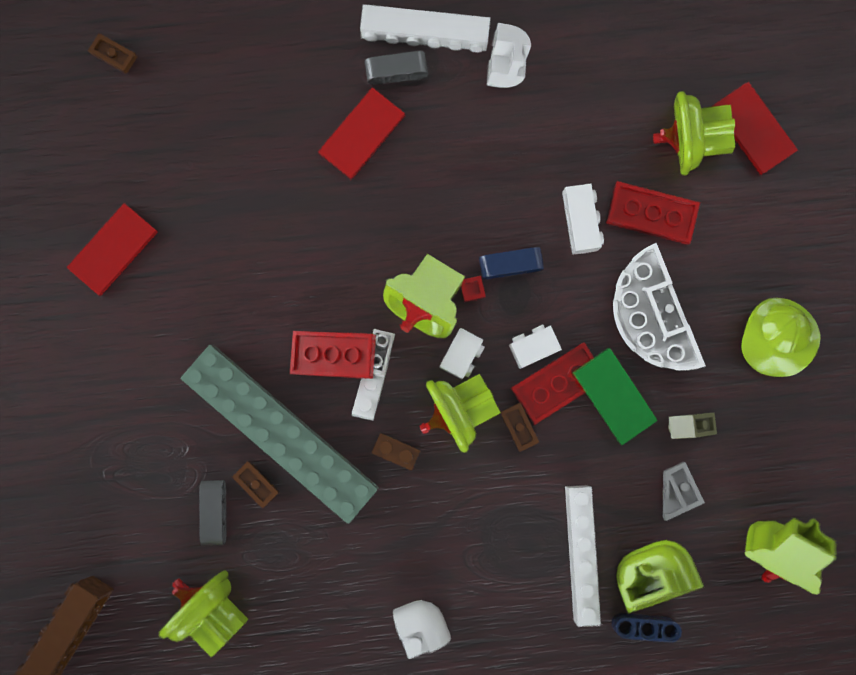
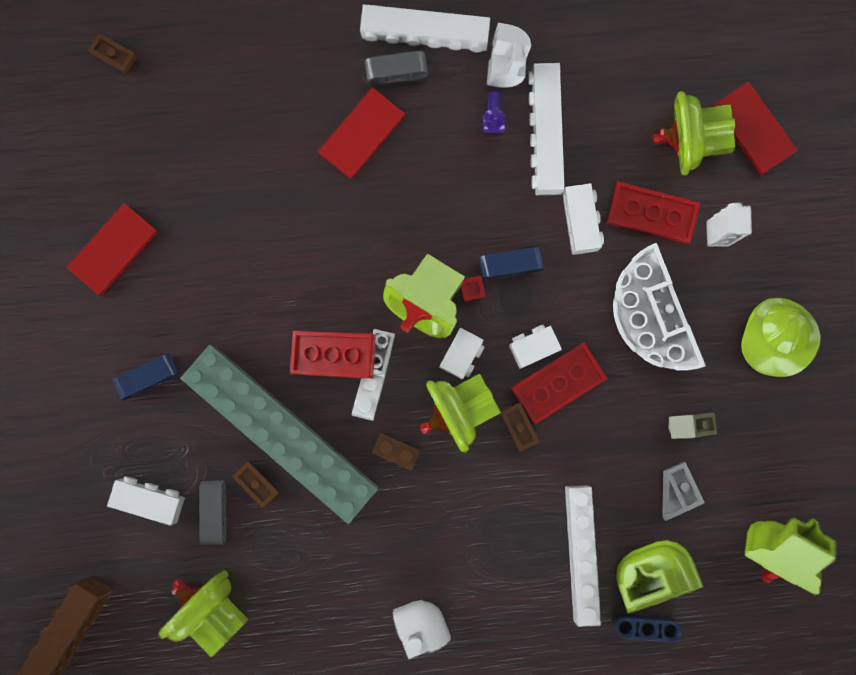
green tile [572,348,658,445] -> none
none -> white brick [107,476,185,525]
none -> dark blue beam [112,354,180,401]
none -> dark purple axle [483,91,505,133]
none -> white brick [528,63,564,195]
none -> white brick [706,203,751,247]

